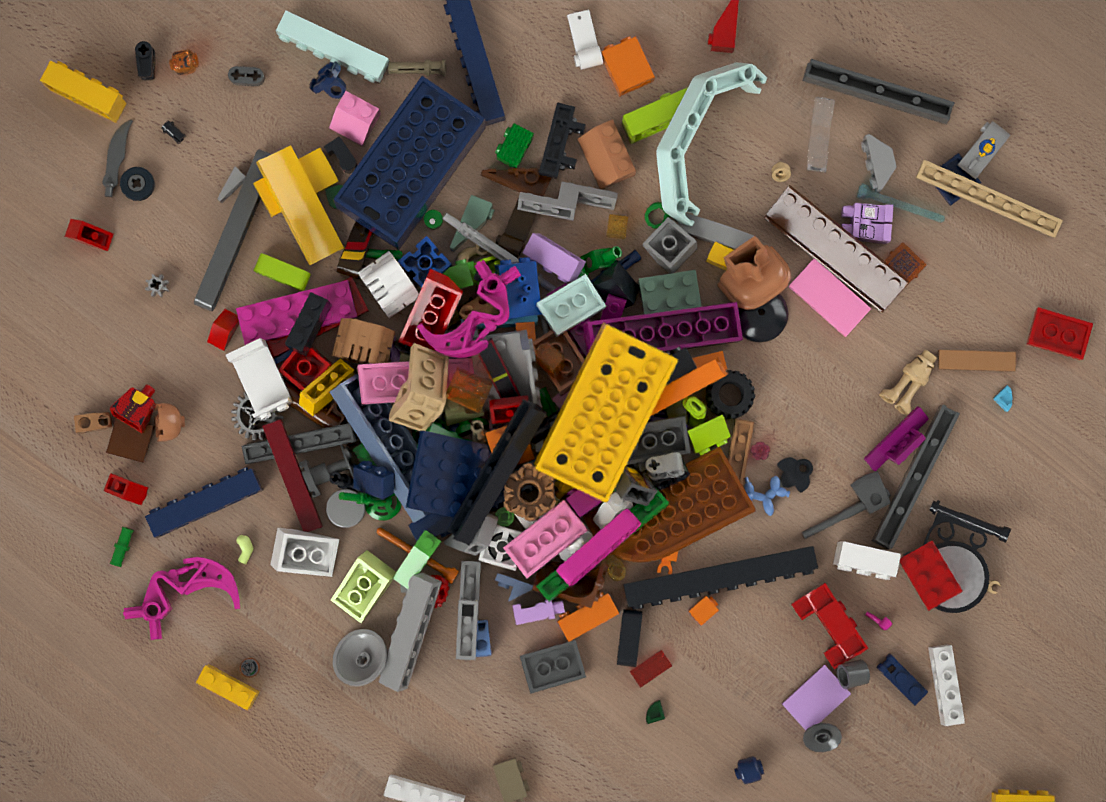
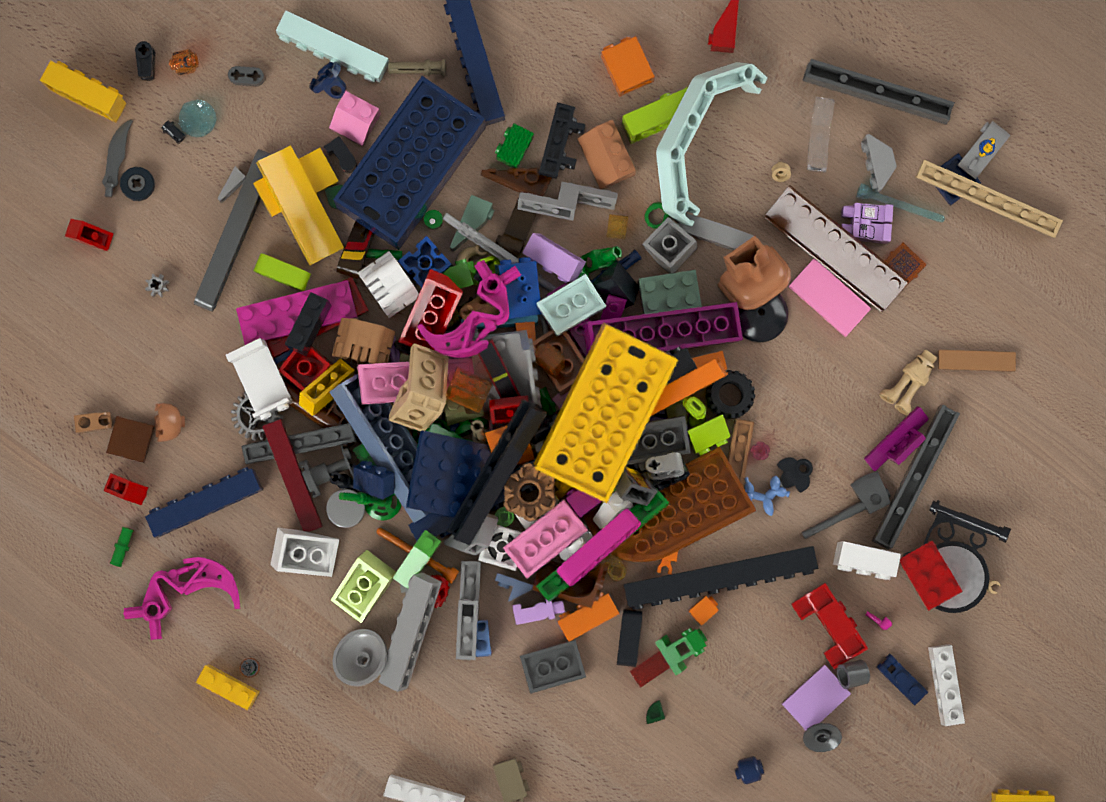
red torso [110,384,155,433] -> none
red slope [207,309,239,351] -> none
yellowish green arm [236,535,253,564] -> none
white door [567,10,603,70] -> none
yellow brick [706,242,733,271] -> none
medium azure tile [993,385,1013,412] -> none
red plate [1026,307,1093,361] -> none
none -> clear light blue dish [179,100,216,137]
none -> green tile [655,627,707,676]

